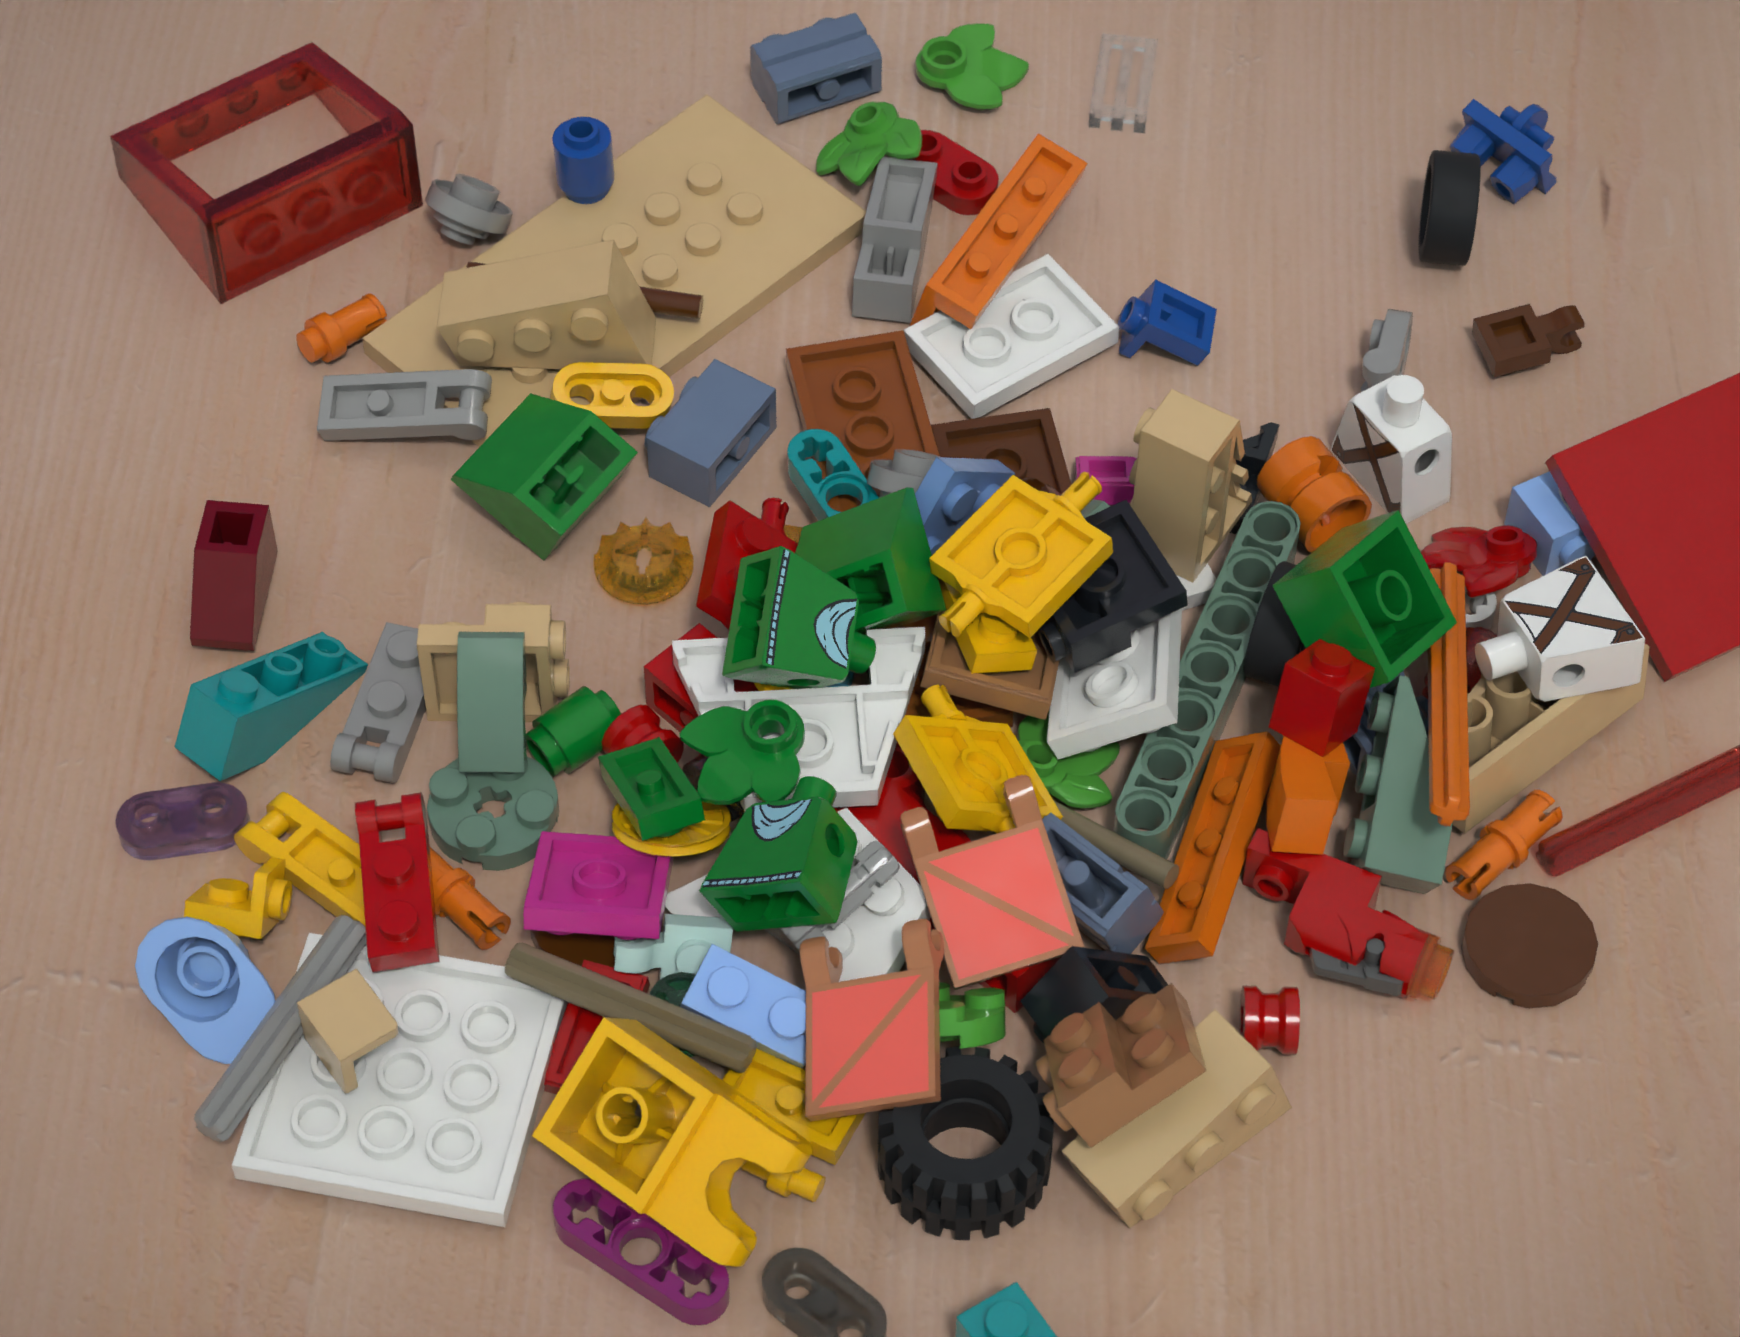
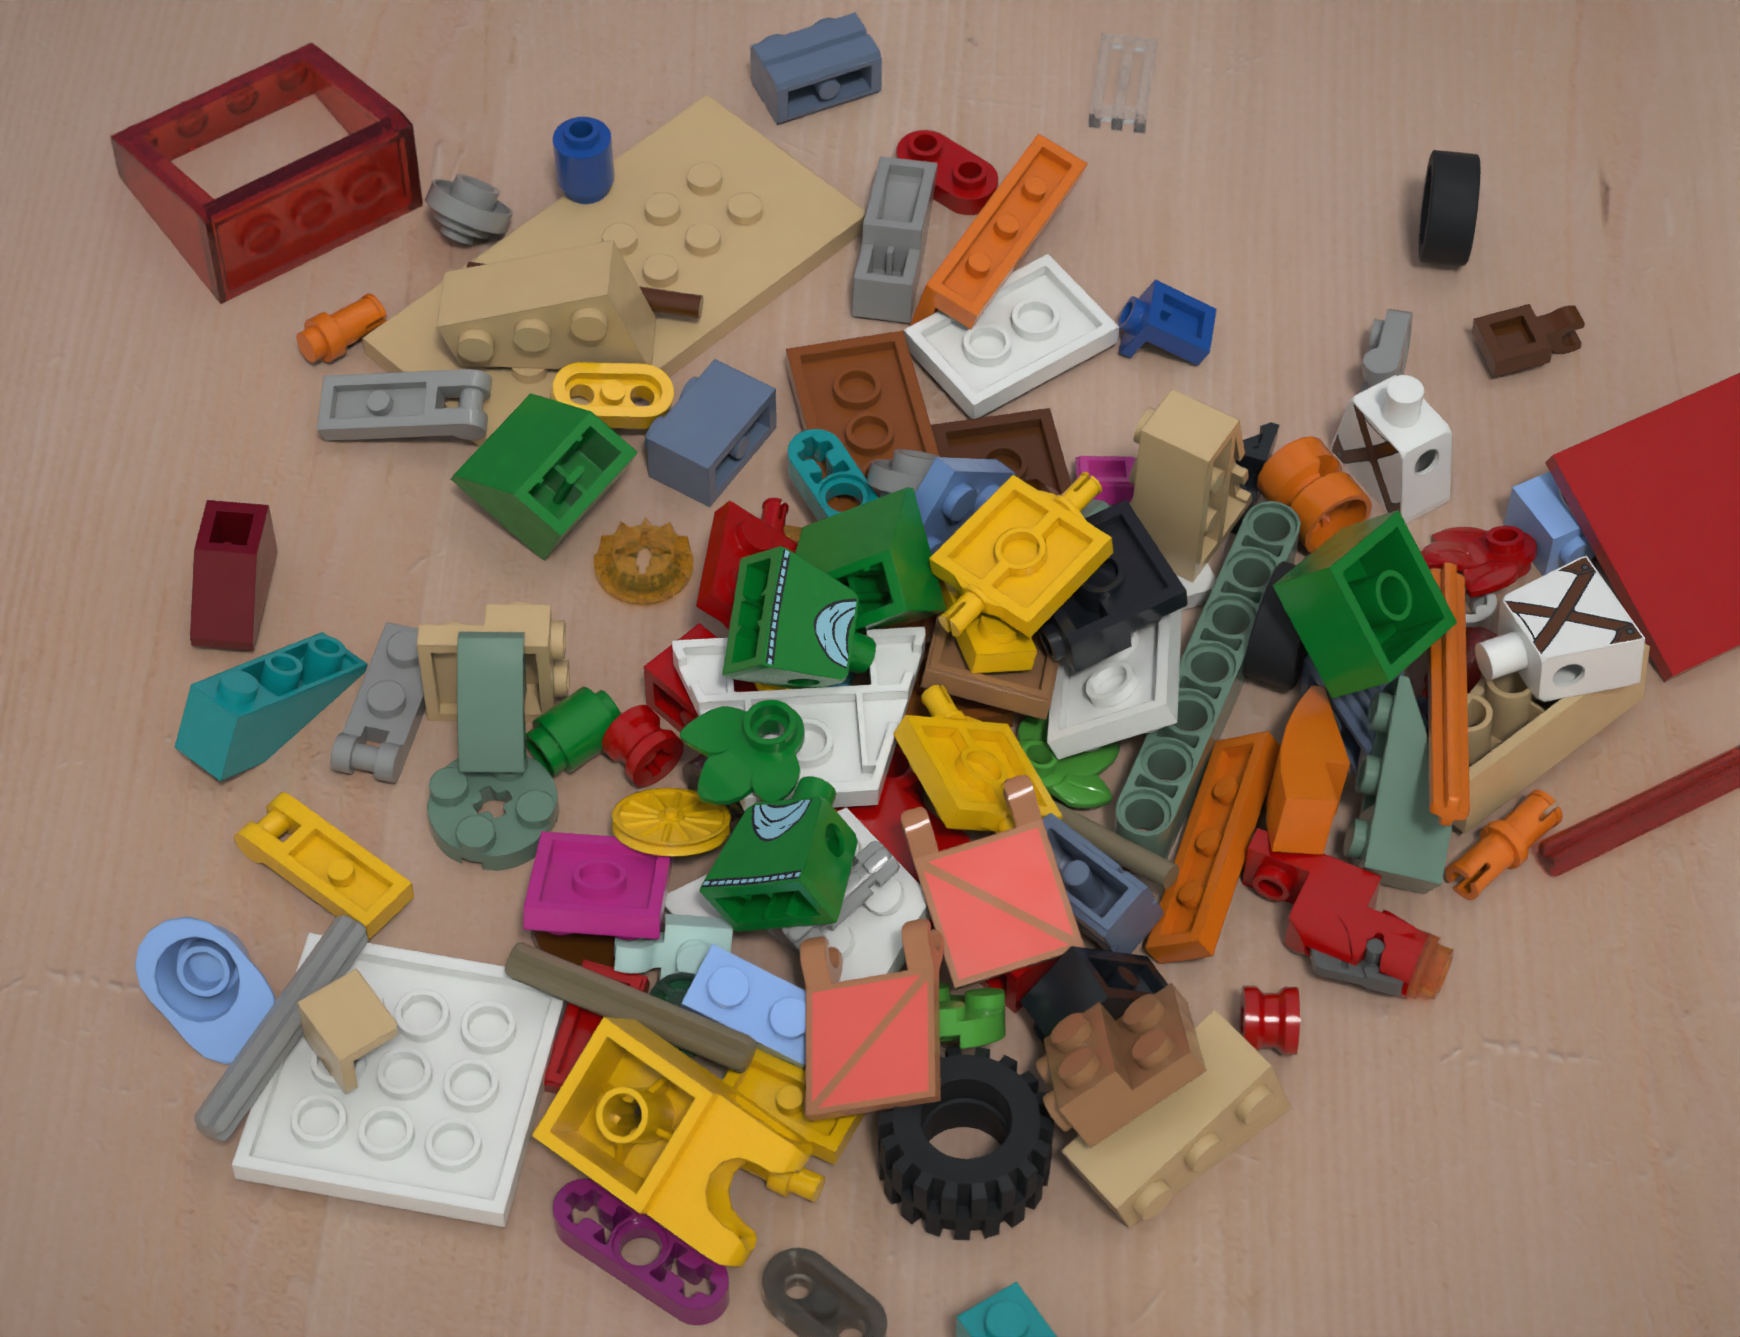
clear purple plate [115,782,250,860] -> none
yellow bracket [184,857,292,939] -> none
red plate [355,792,440,972] -> none
orange pin [430,847,511,950] -> none
green plate [598,737,705,841] -> none
bright green plate [816,102,922,186] -> none
bright green plate [916,24,1029,109] -> none
red brick [1269,639,1375,757] -> none
blue hips [1450,99,1557,204] -> none
reddish brown tile [1461,883,1598,1008] -> none

